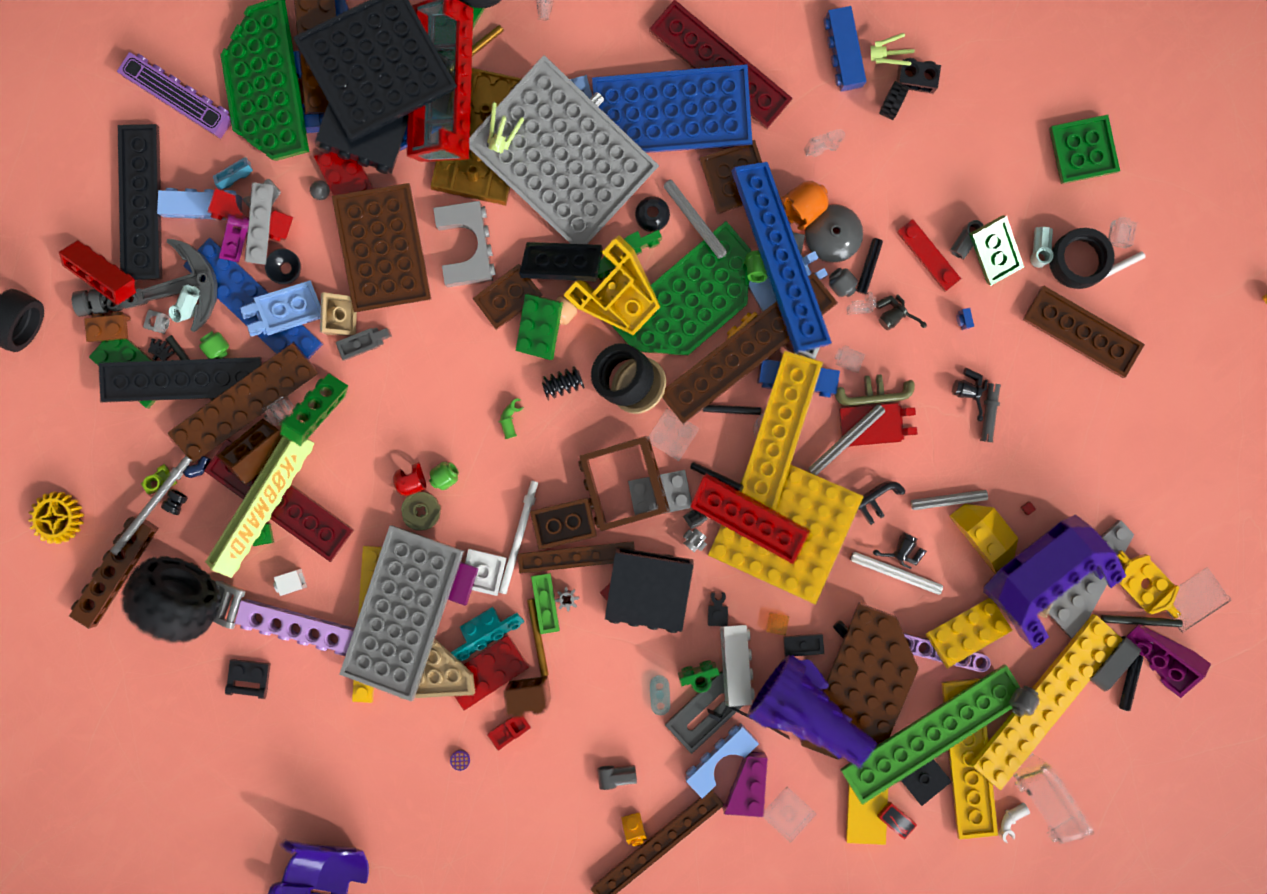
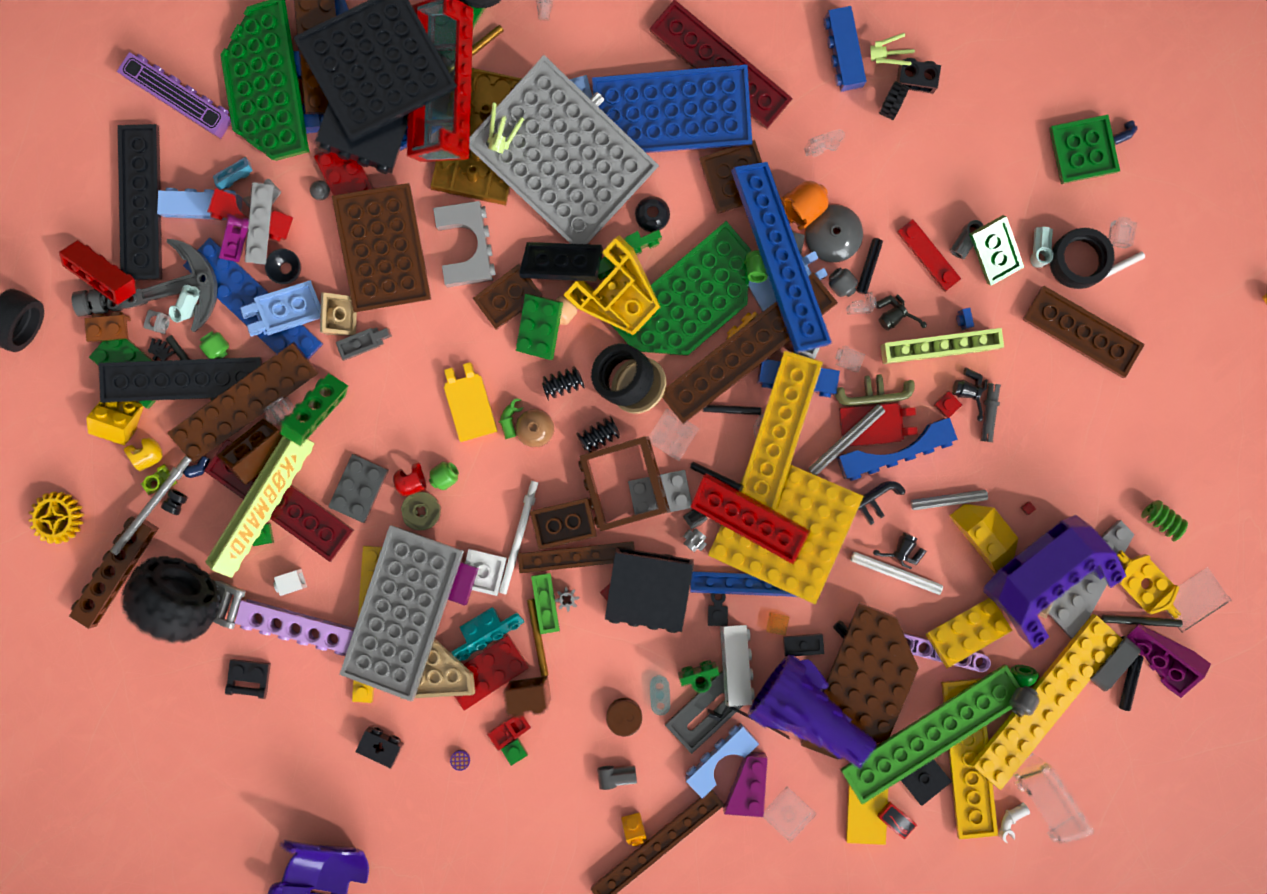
light grey axle [664,180,726,259] -> none
none -> yellow slope [86,401,144,446]
none -> yellow helmet [124,438,163,471]
none -> dark grey plate [328,454,389,523]
none -> black brick [355,726,404,769]
none -> yellow tile [444,362,498,442]
none -> green plate [501,738,528,766]
none -> medium nougat cylinder [516,409,554,447]
none -> black piece [576,416,620,453]
none -> reddish brown head [606,698,642,737]
none -> blue plate [690,572,798,597]
none -> blue arch [836,418,958,481]
none -> yellowish green brick [880,328,1004,364]
none -> red plate [934,391,962,418]
none -> green brick [1010,665,1039,687]
none -> dark blue arm [1113,120,1138,145]
none -> bright green piece [1141,500,1188,542]

